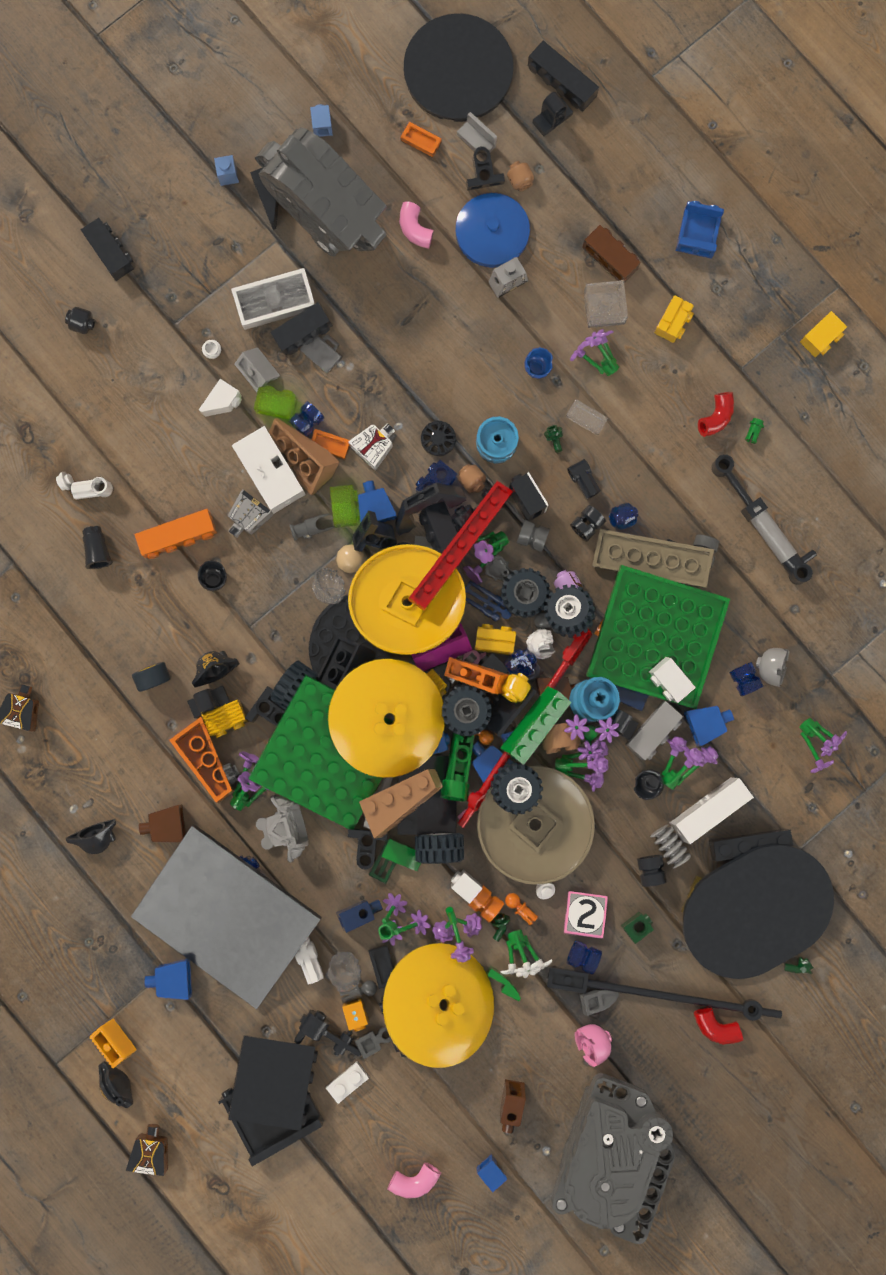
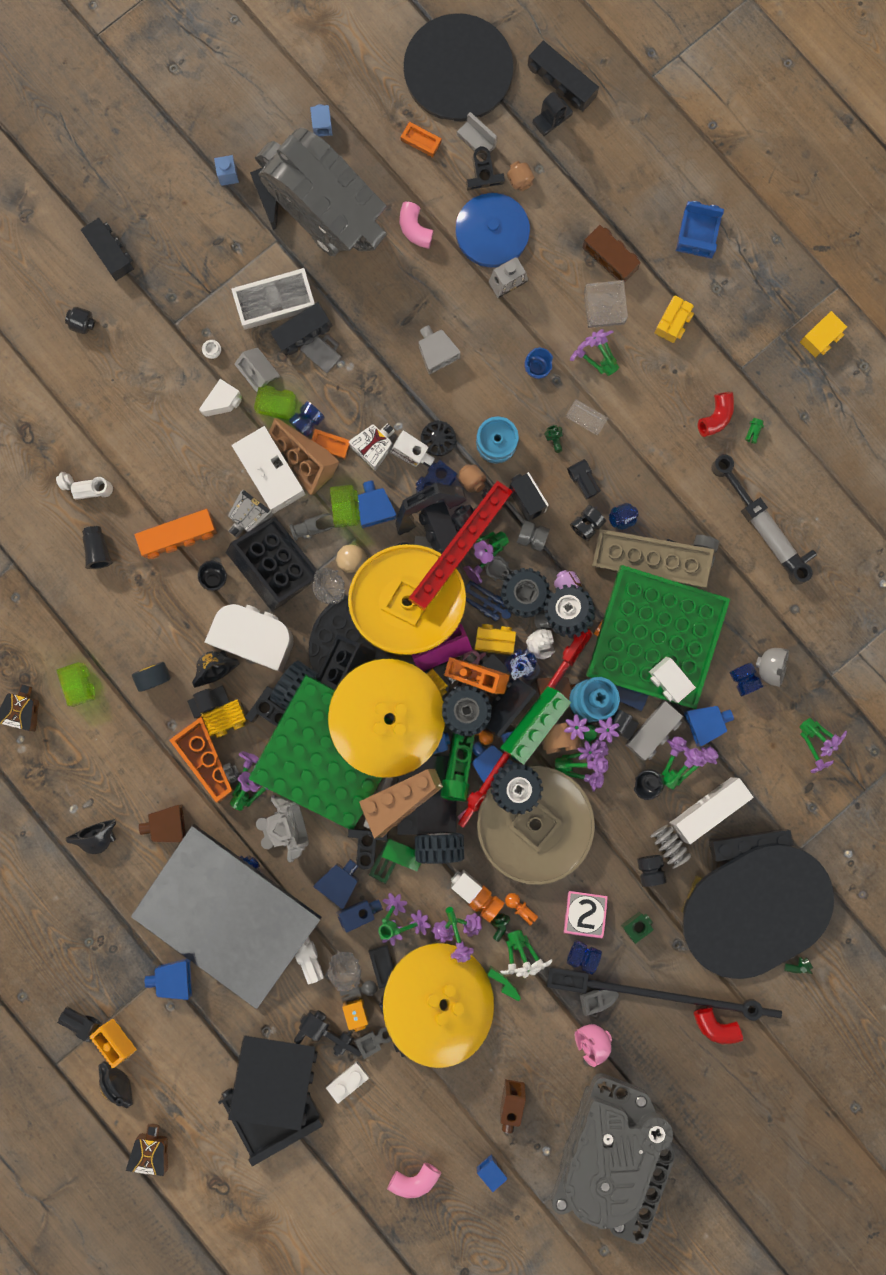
black tile [352,510,397,552] -> none
yellow head [502,673,531,703] -> none
white plate [536,883,555,899] -> none
none -> clear neon green brick [56,662,96,707]
none -> black piece [57,1006,101,1042]
none -> white brick [205,604,293,673]
none -> black slope [226,517,321,612]
none -> dark blue torso [313,859,359,909]
none -> white torso [390,431,435,467]
none -> light grey torso [419,325,460,375]

